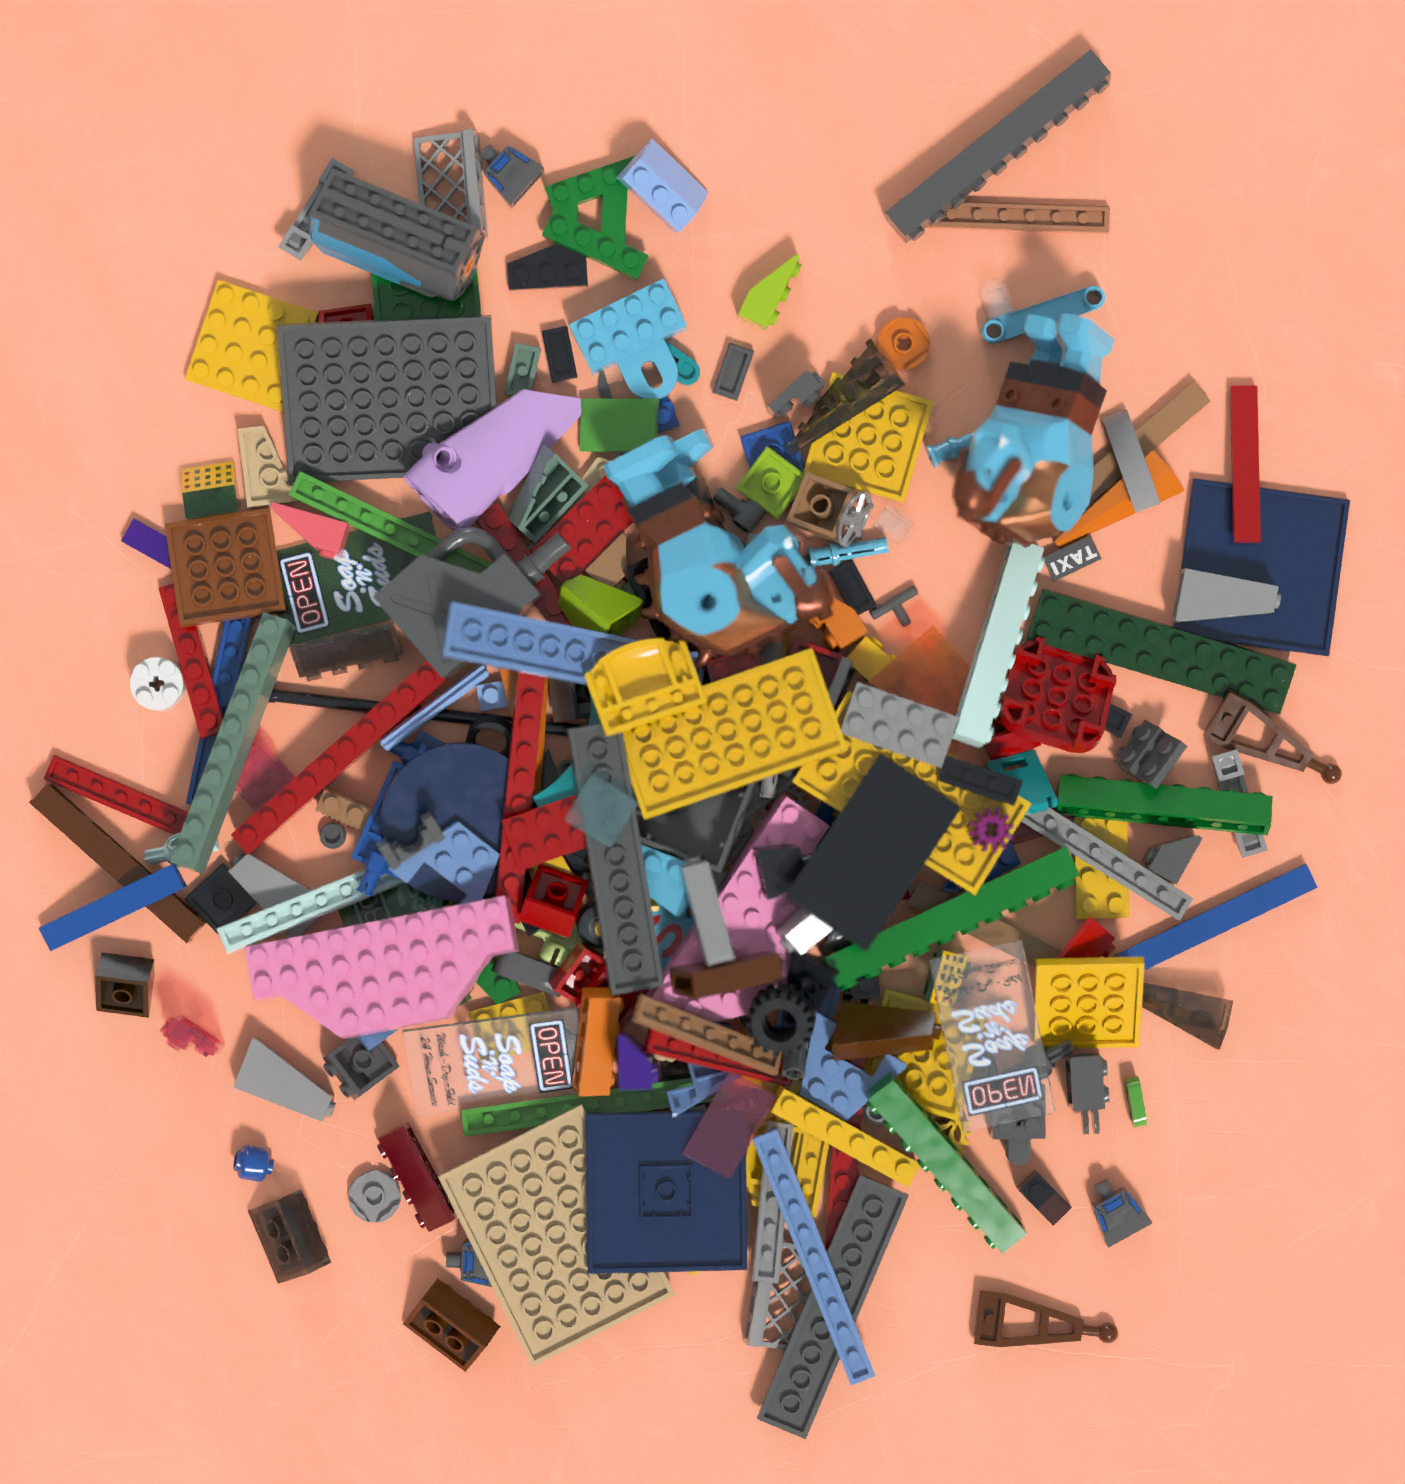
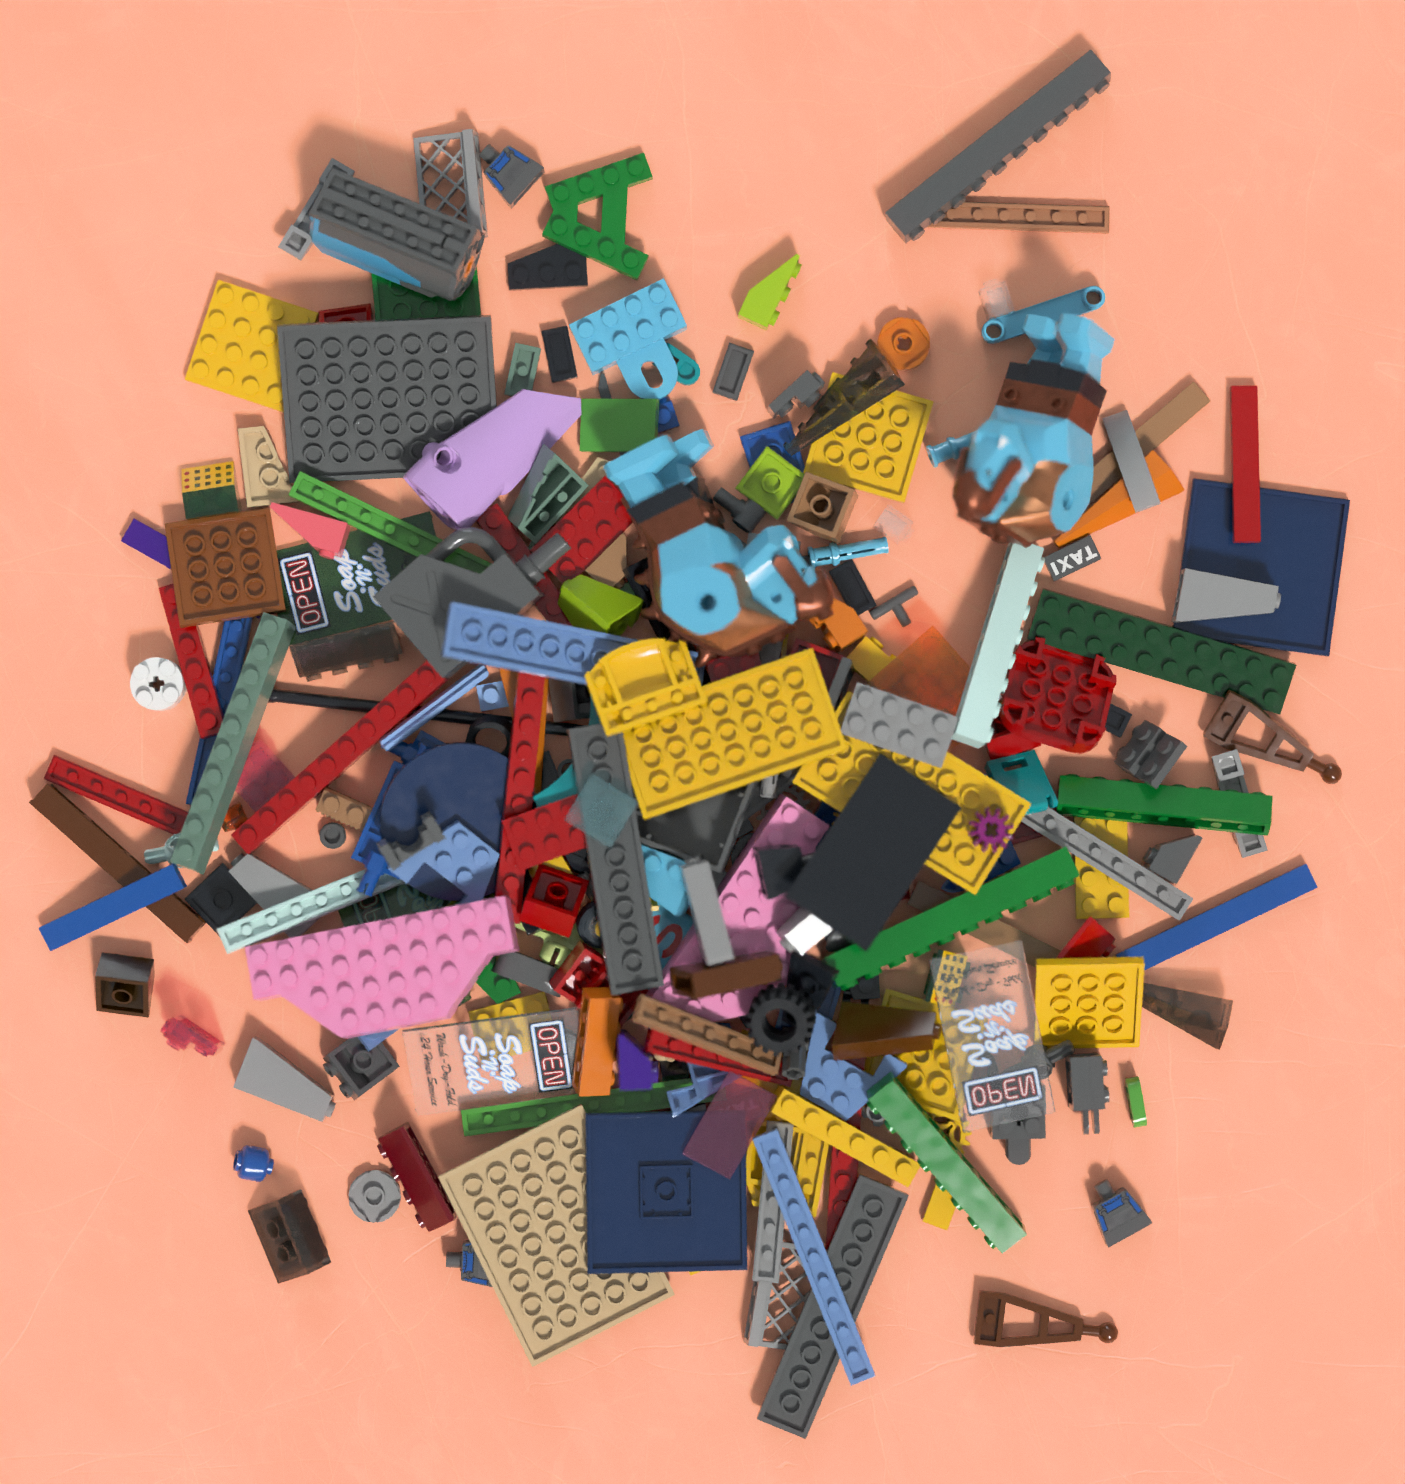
reddish brown slope [403,1278,501,1372] -> none
light blue slope [616,138,709,233] -> none
light grey wheel [837,491,874,547] -> none
black tile [937,755,1023,806] -> none
black slope [1016,1169,1072,1226] -> none
none -> clear orange slope [222,802,248,832]
none -> yellow tile [922,1183,956,1230]

